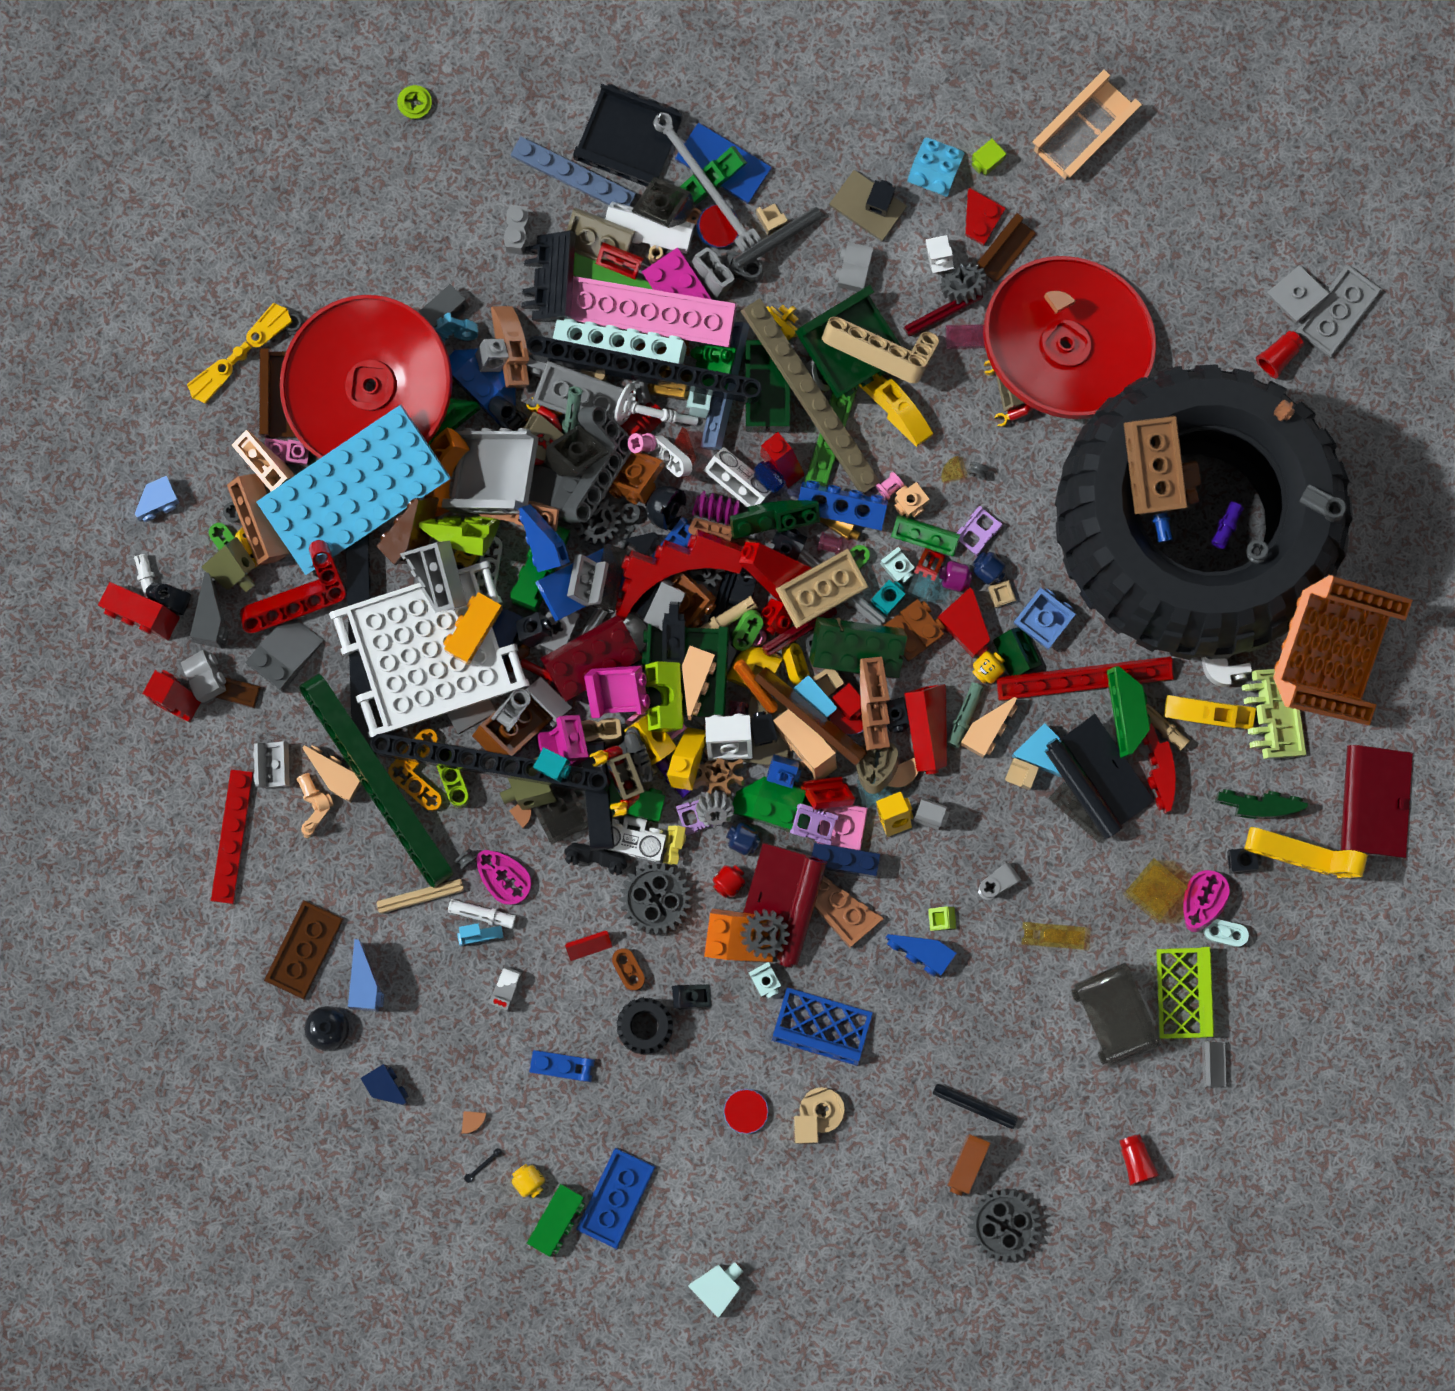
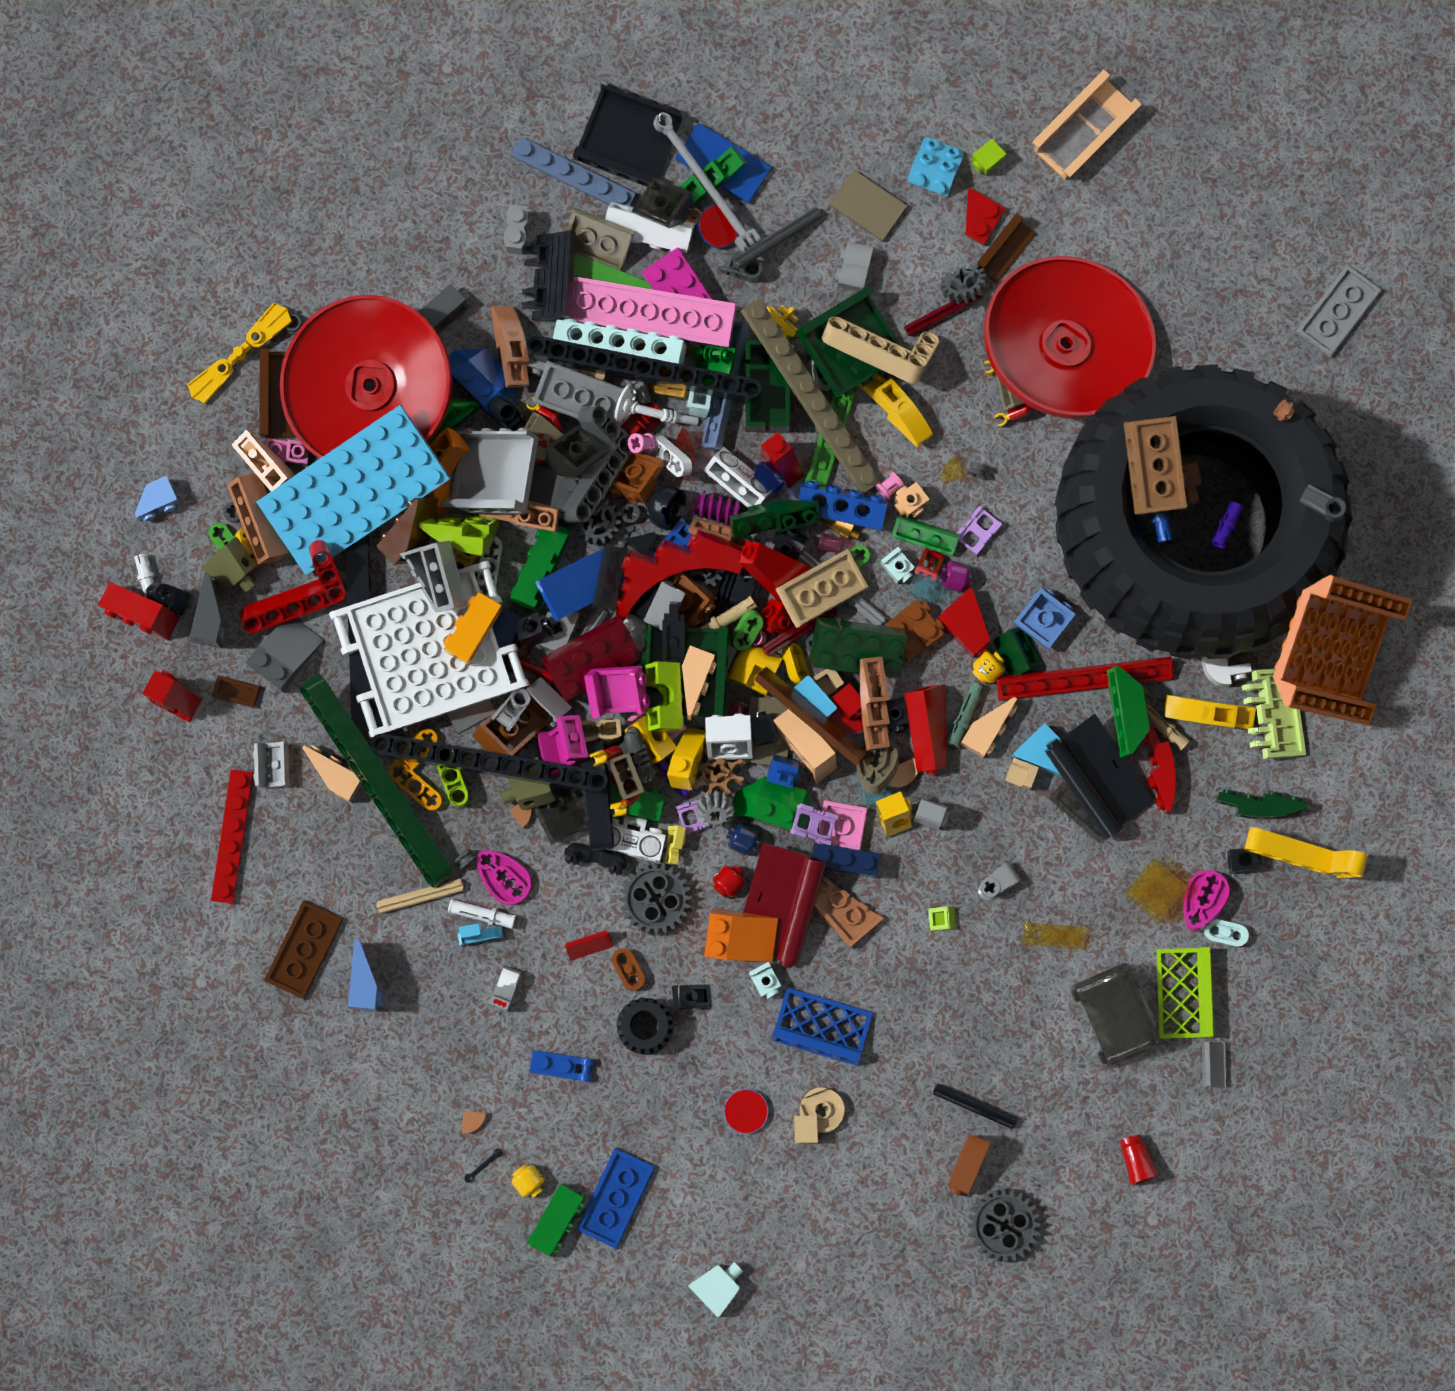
light grey brick [181,650,226,703] -> none
light nougat pin [296,773,334,838] -> none
black cylinder [304,1006,349,1051] -> none
dark blue slope [360,1064,409,1106] -> none
lime gear [397,85,432,119] -> none
medium azure piece [435,313,478,345] -> none
light grey brick [475,339,509,372] -> none
blue slope [519,504,570,572] -> none
teal brick [533,747,571,782] -> none
sand green pin [562,386,582,447] -> none
light grey bracket [567,554,609,606] -> none
red tile [596,242,644,280] -> none
tan pin [648,245,665,265] -> none
light grey brick [690,247,735,299] -> none
orange axle [733,659,778,714] -> none
dark grey gear [740,909,790,959] -> none
tan panel [756,204,788,236] -> none
red plate [801,777,855,810] -> none
black brick [865,180,896,217] -> none
teal brick [871,580,906,616] -> none
blue slope [885,934,956,977] -> none
white brick [926,235,954,273] -> none
clear pink plate [945,324,985,349] -> none
dark blue head [972,552,1005,585] -> none
tan tile [988,580,1016,608] -> none
nougat tile [1044,291,1075,314] -> none
dark grey bush [1247,540,1268,563] -> none
red plant [1256,330,1304,379] -> none
light grey plate [1267,265,1329,324] -> none
dark red door [1340,745,1413,858] -> none

